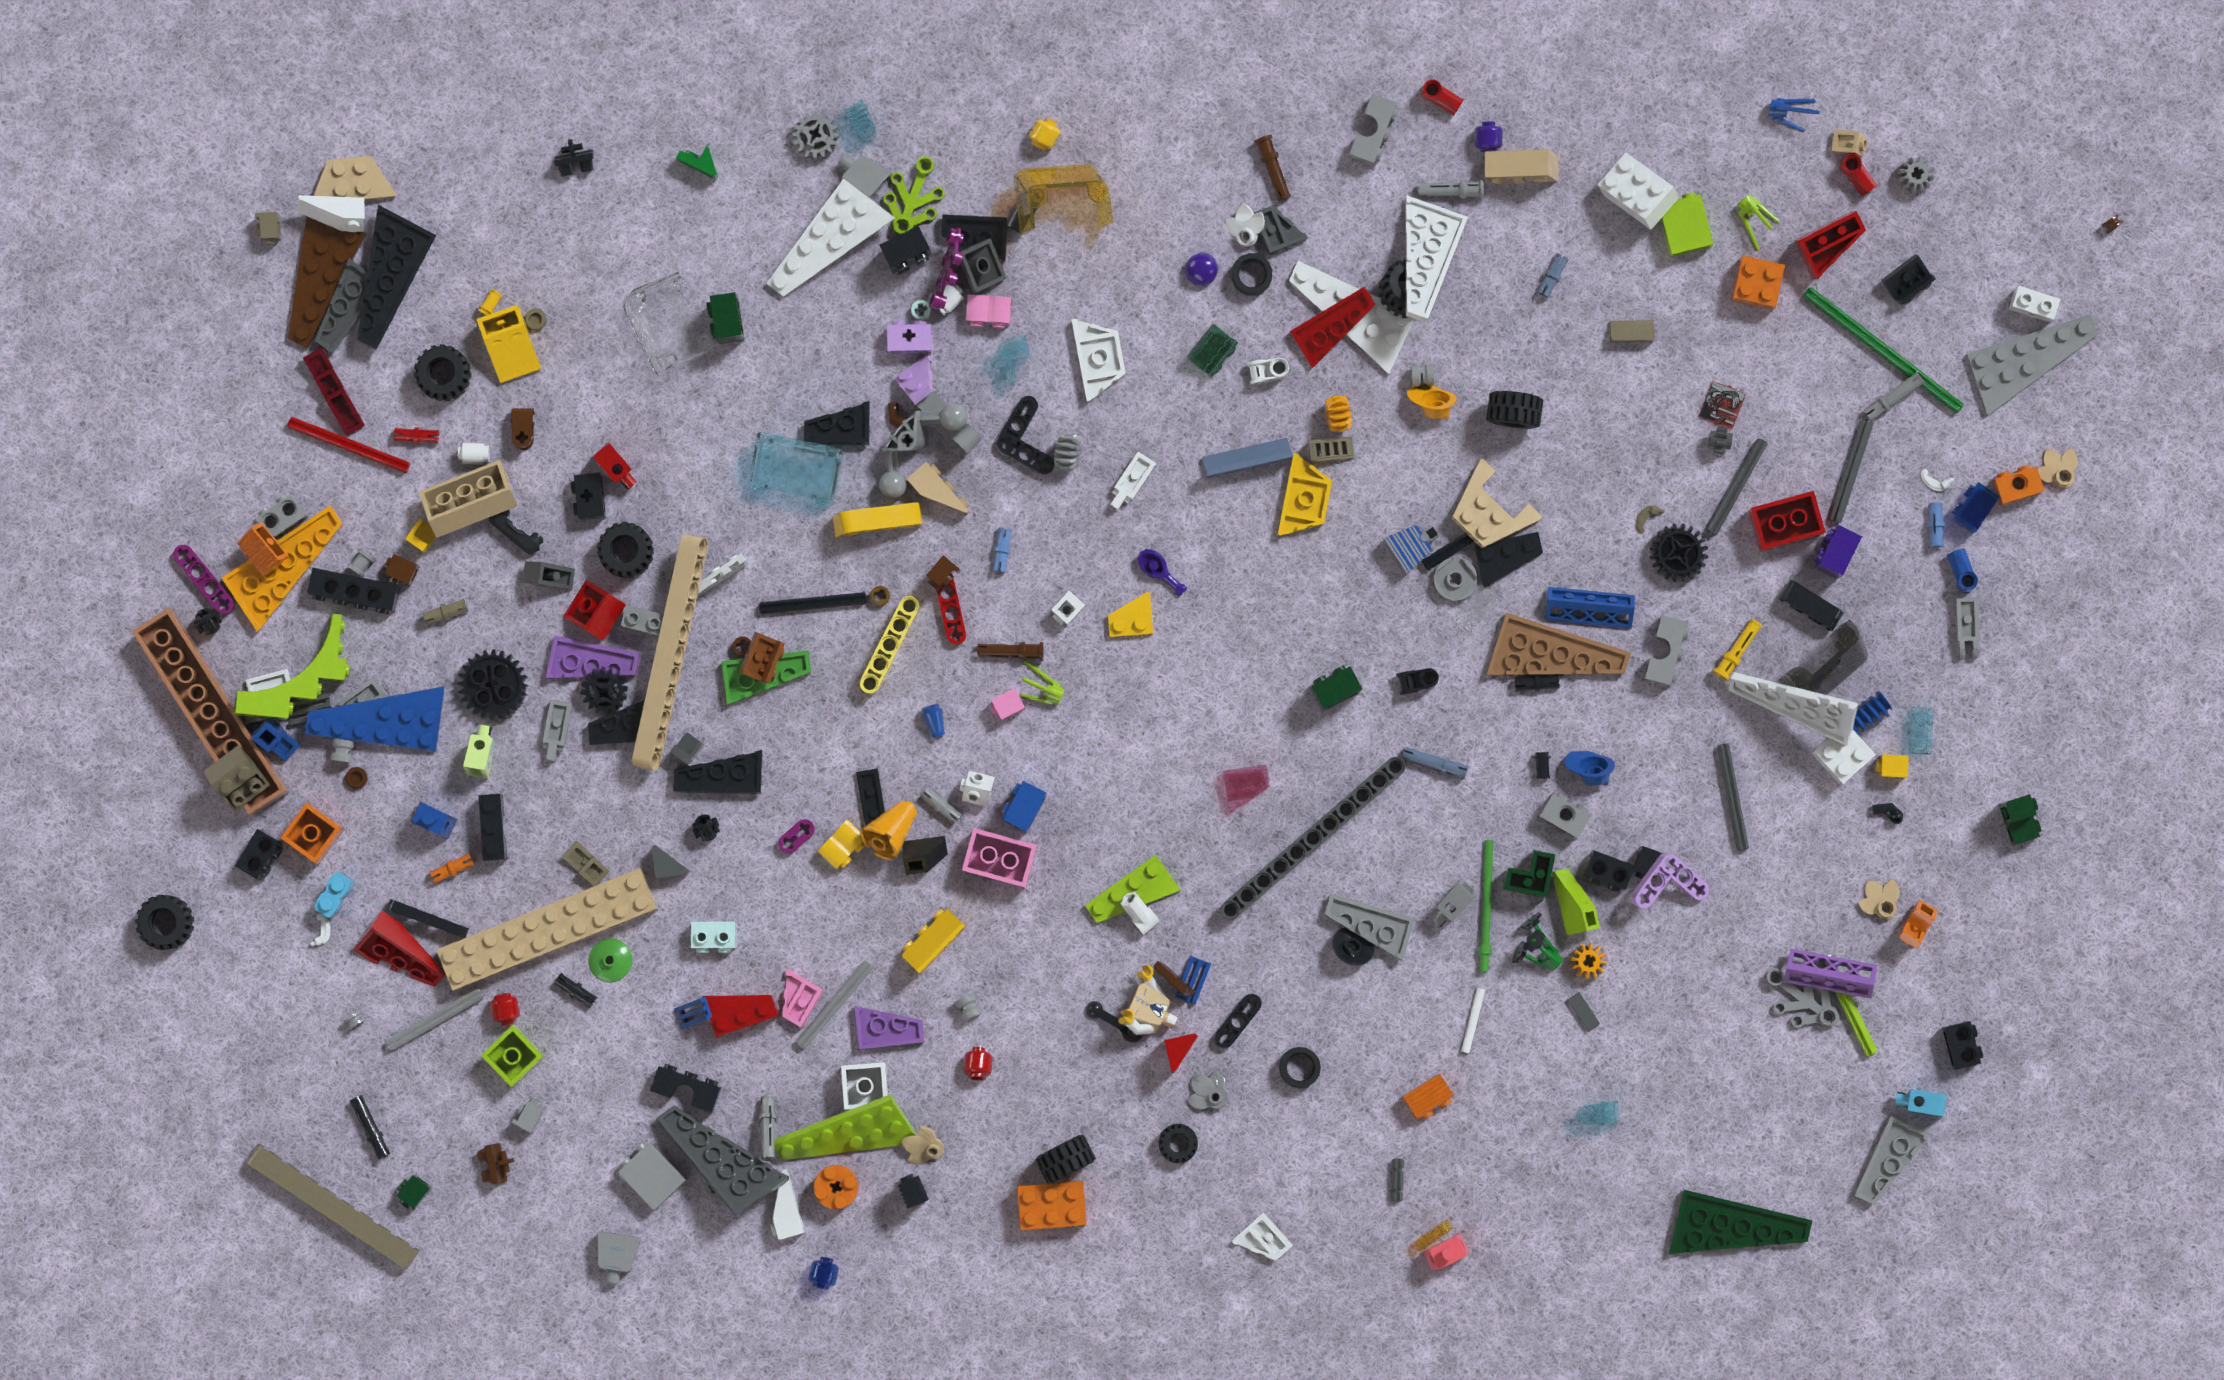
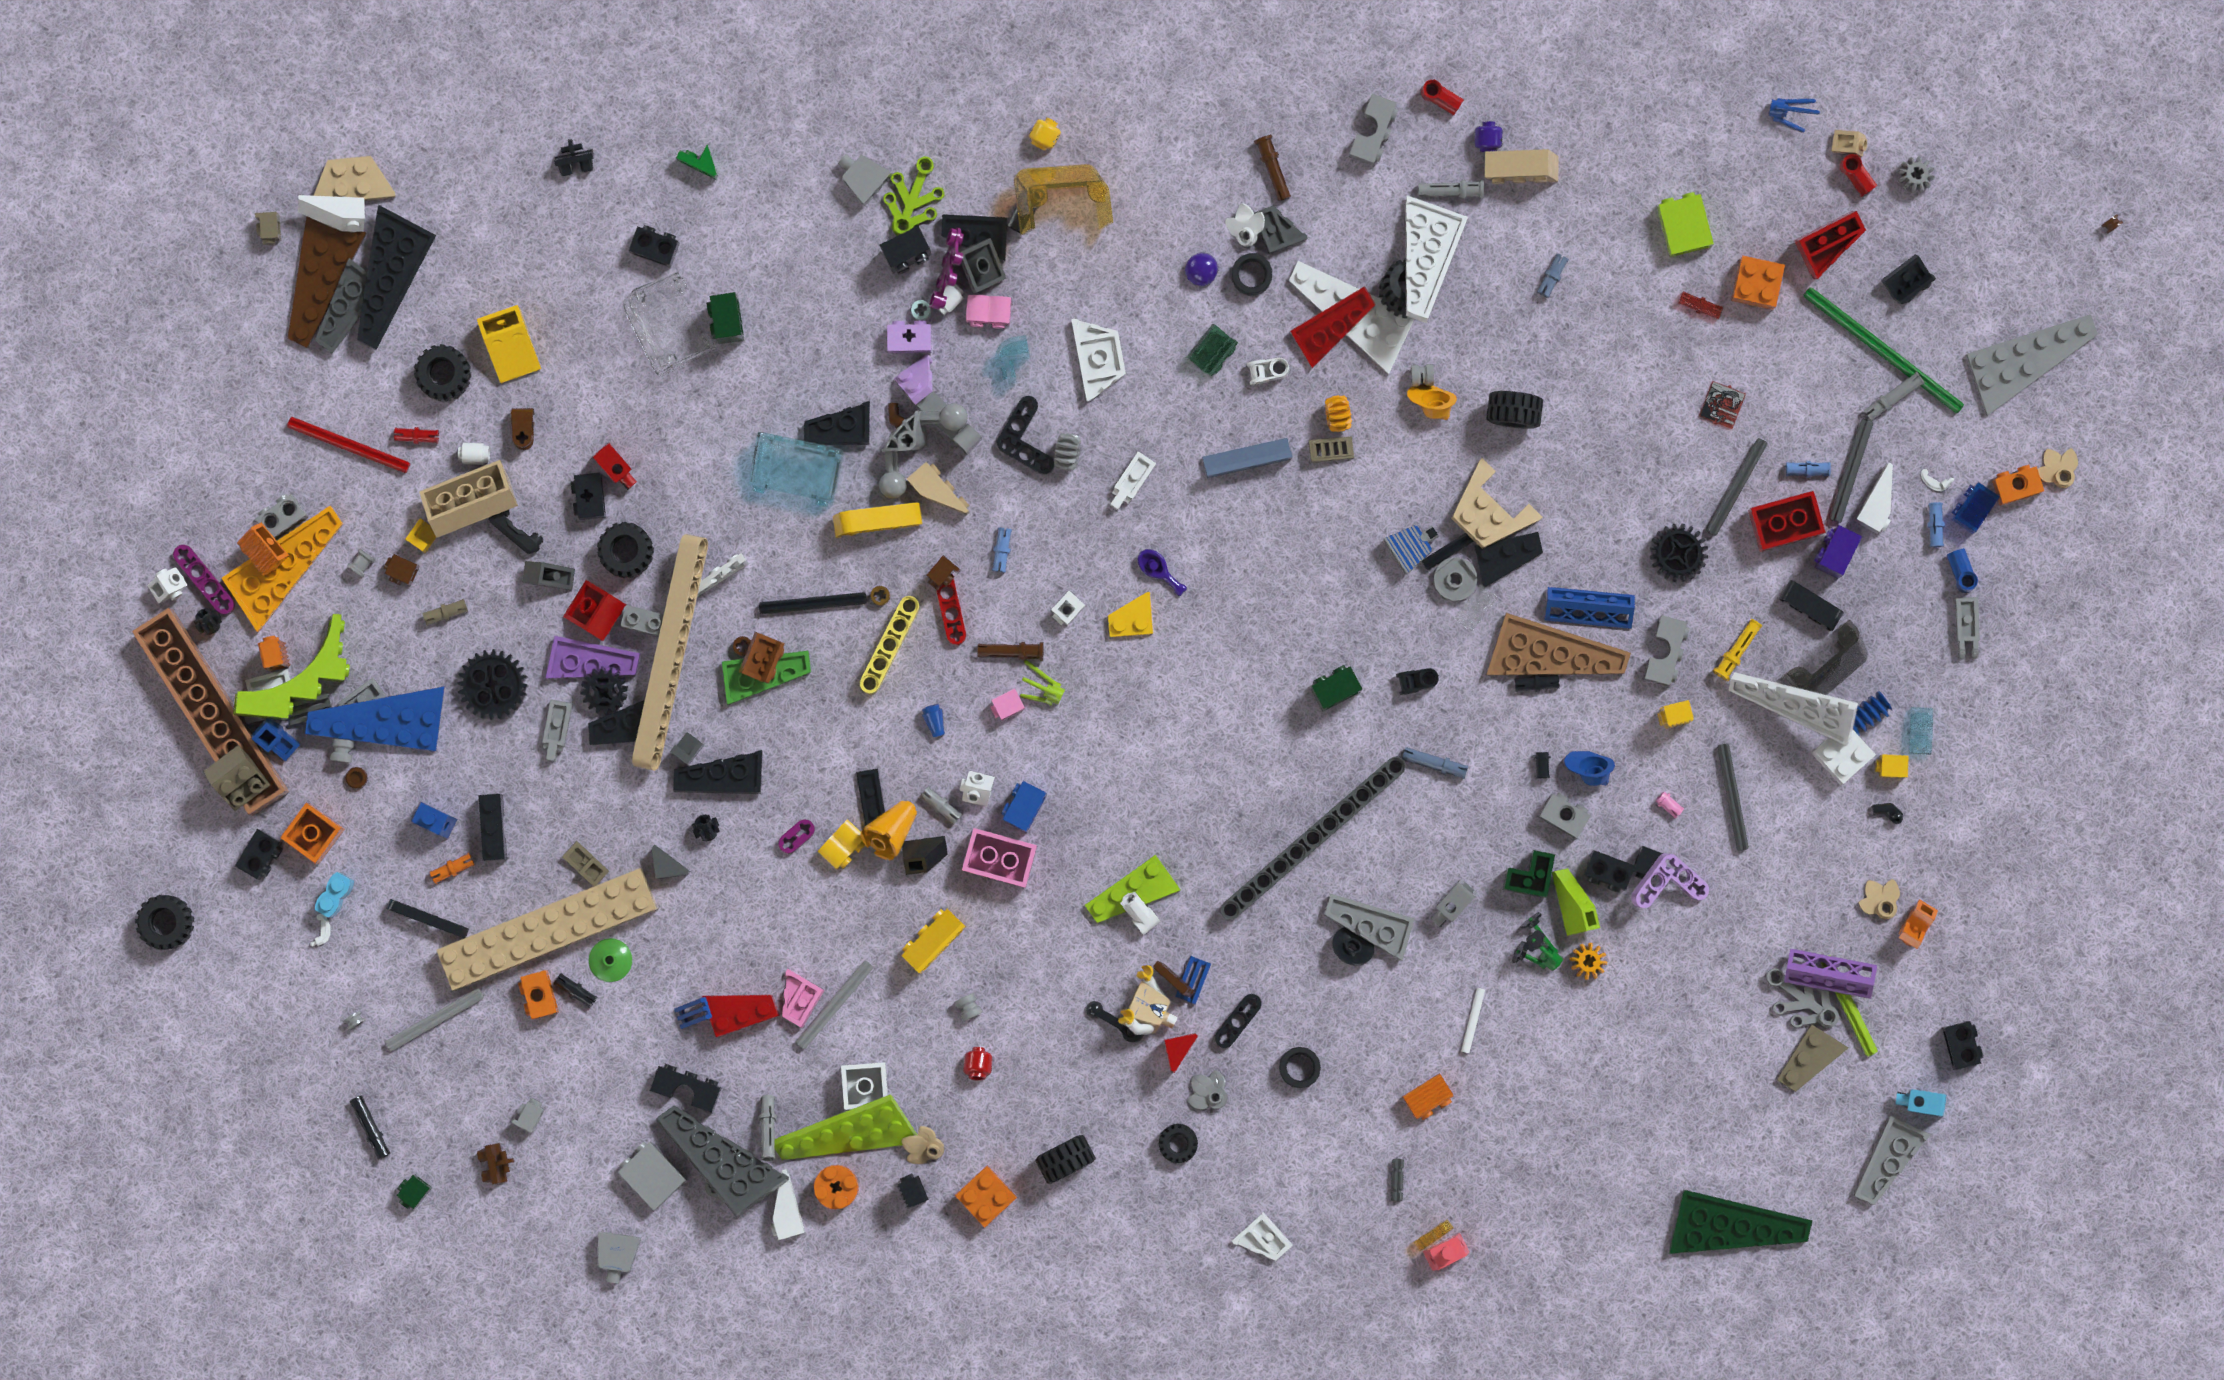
dark tan beam [245,1143,419,1269] -> none
dark red slope [303,347,365,436] -> none
black brick [307,567,400,615] -> none
red wedge [353,910,446,987] -> none
yellowish green torso [463,725,495,779] -> none
yellow pin [478,289,503,316] -> none
lime brick [481,1025,546,1087] -> none
red head [490,993,520,1026] -> none
dark tan tile [525,309,547,331] -> none
light aqua brick [691,922,736,953] -> none
white wing [766,179,896,297] -> none
light grey gear [792,111,839,160] -> none
clear blue head [808,1257,839,1290] -> none
clear light blue piece [843,99,877,142] -> none
medium lavender wing [854,1006,925,1049] -> none
orange brick [1017,1180,1087,1230] -> none
clear pink wing [1223,764,1270,813] -> none
yellow wing [1278,453,1332,536] -> none
bright green bar [1478,840,1494,972] -> none
dark grey piece [1567,992,1600,1032] -> none
clear light blue piece [1577,1101,1620,1125] -> none
white brick [1598,153,1679,230] -> none
dark tan slope [1610,320,1655,343] -> none
dark tan piece [1636,506,1664,534] -> none
dark grey gear [1708,426,1733,454] -> none
lime plant [1737,194,1779,251] -> none
dark green brick [1999,794,2042,846] -> none
white brick [2009,286,2060,323] -> none
none -> white brick [147,567,187,603]
none -> orange brick [258,635,291,671]
none -> orange brick [518,970,559,1019]
none -> black brick [629,225,680,268]
none -> orange brick [955,1165,1017,1228]
none -> bright pink pin [1656,792,1684,819]
none -> yellow brick [1657,700,1694,729]
none -> clear red pin [1678,291,1723,320]
none -> dark tan wing [1777,1024,1849,1092]
none -> medium blue pin [1786,461,1831,478]
none -> white slope [1855,463,1893,534]

